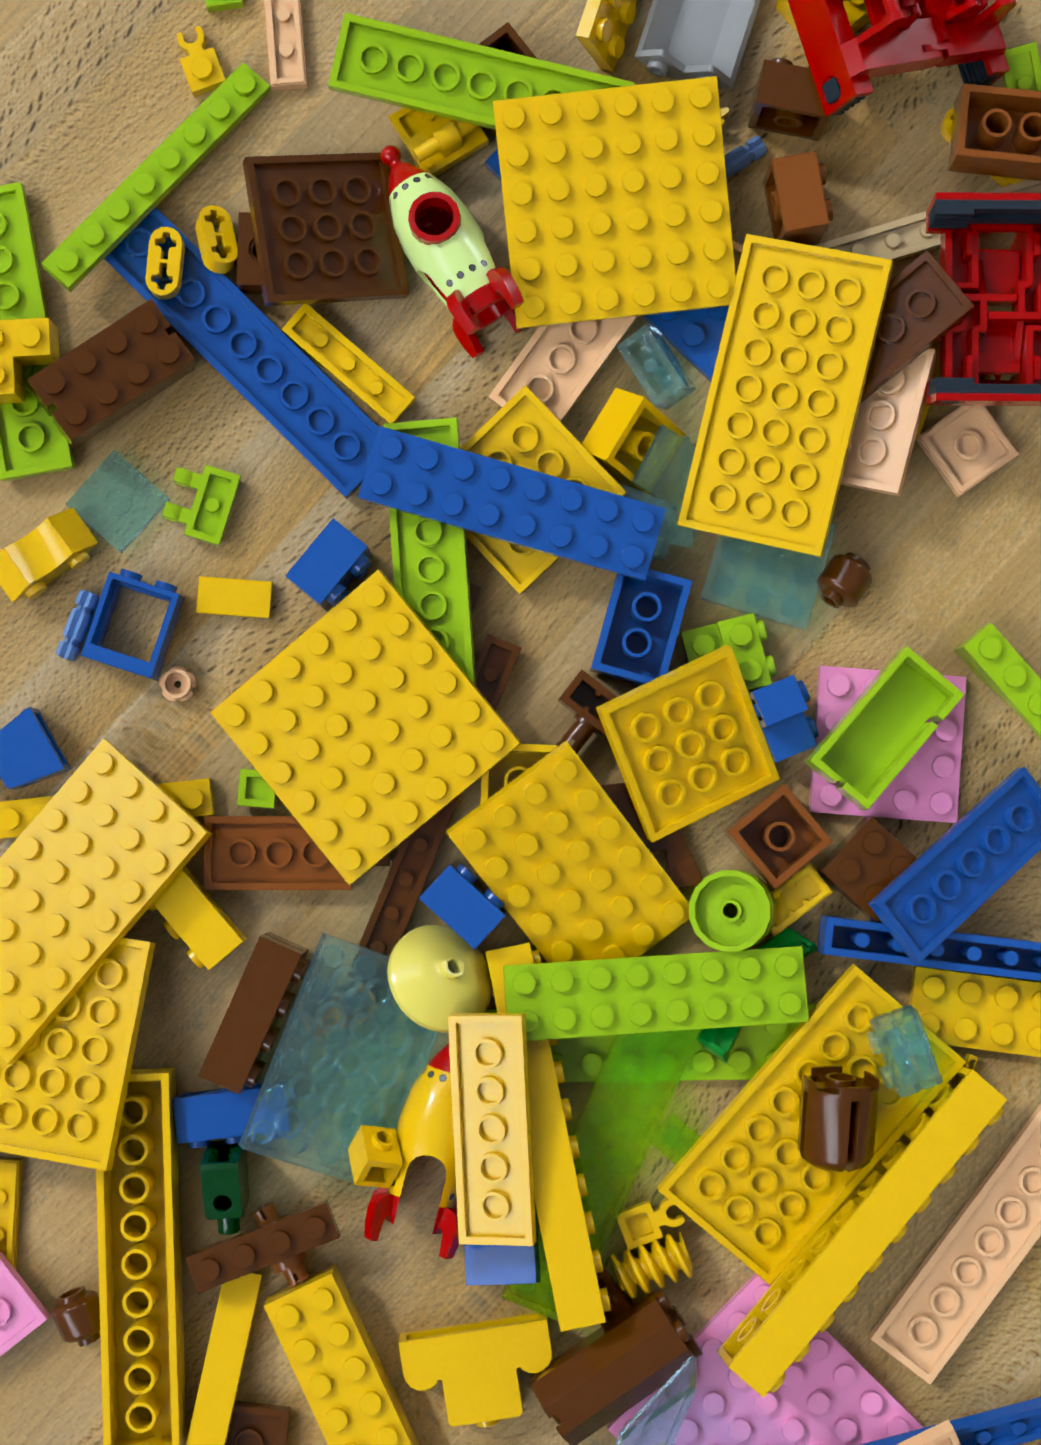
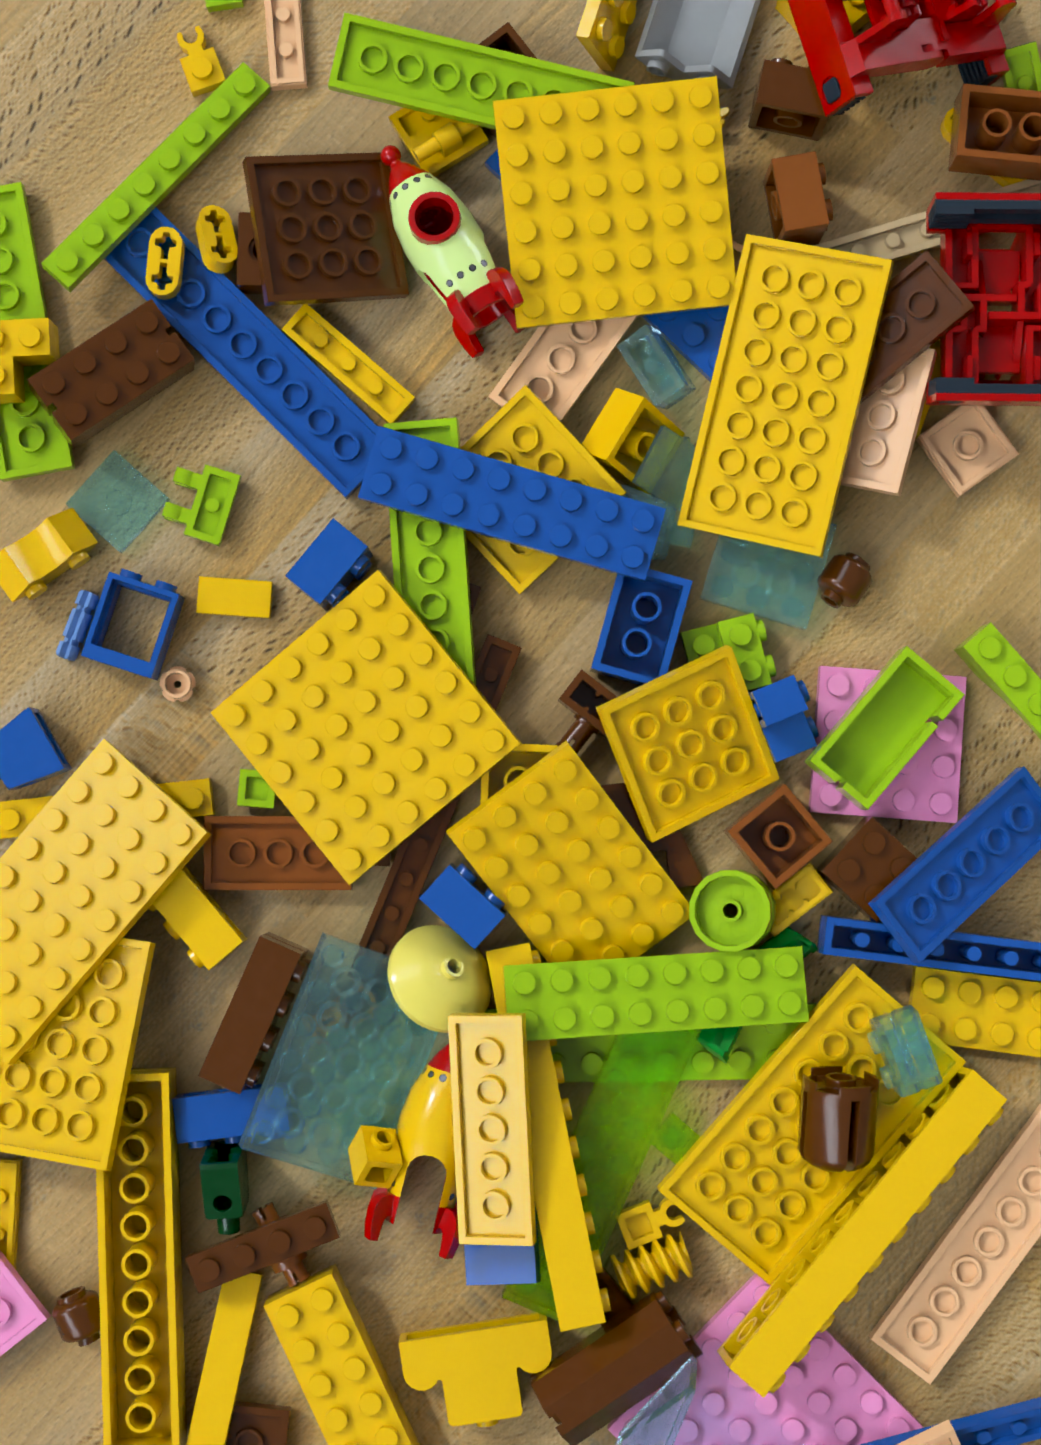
medium blue axle [724,136,767,179] -> none
yellow piece [963,1053,978,1070] -> none

